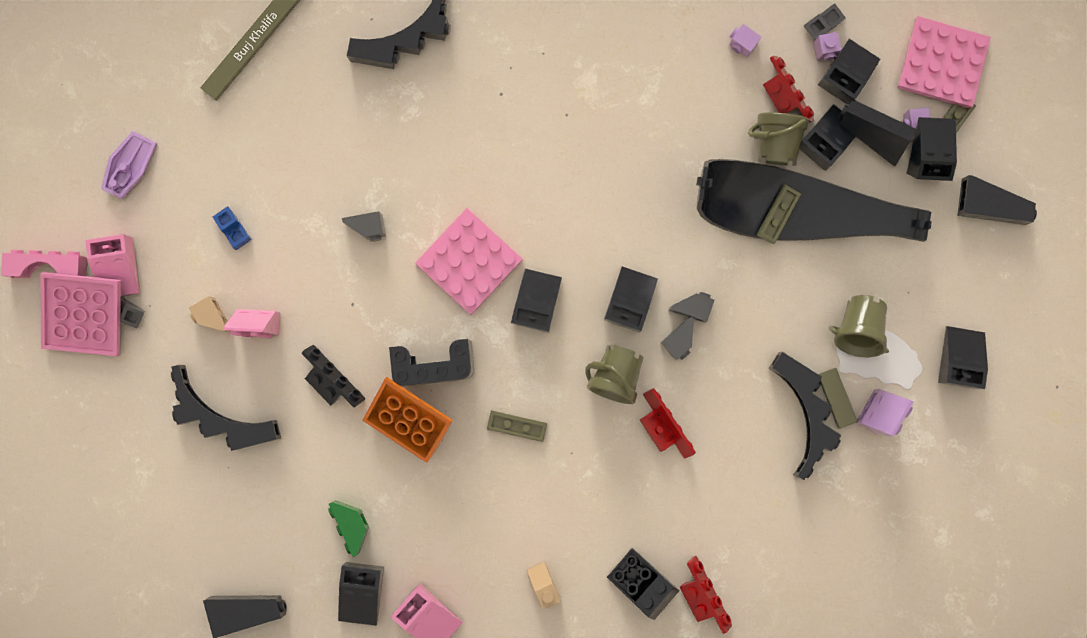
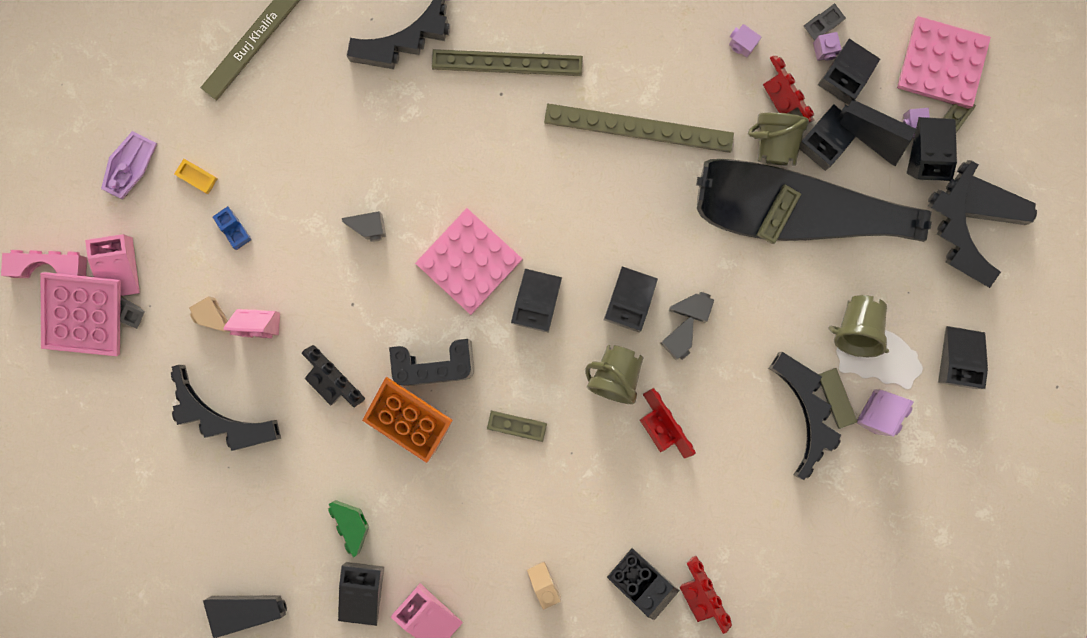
none -> yellow tile [174,158,218,194]
none -> olive tile [432,49,583,76]
none -> olive plate [544,103,734,153]
none -> black arch [928,160,1001,288]

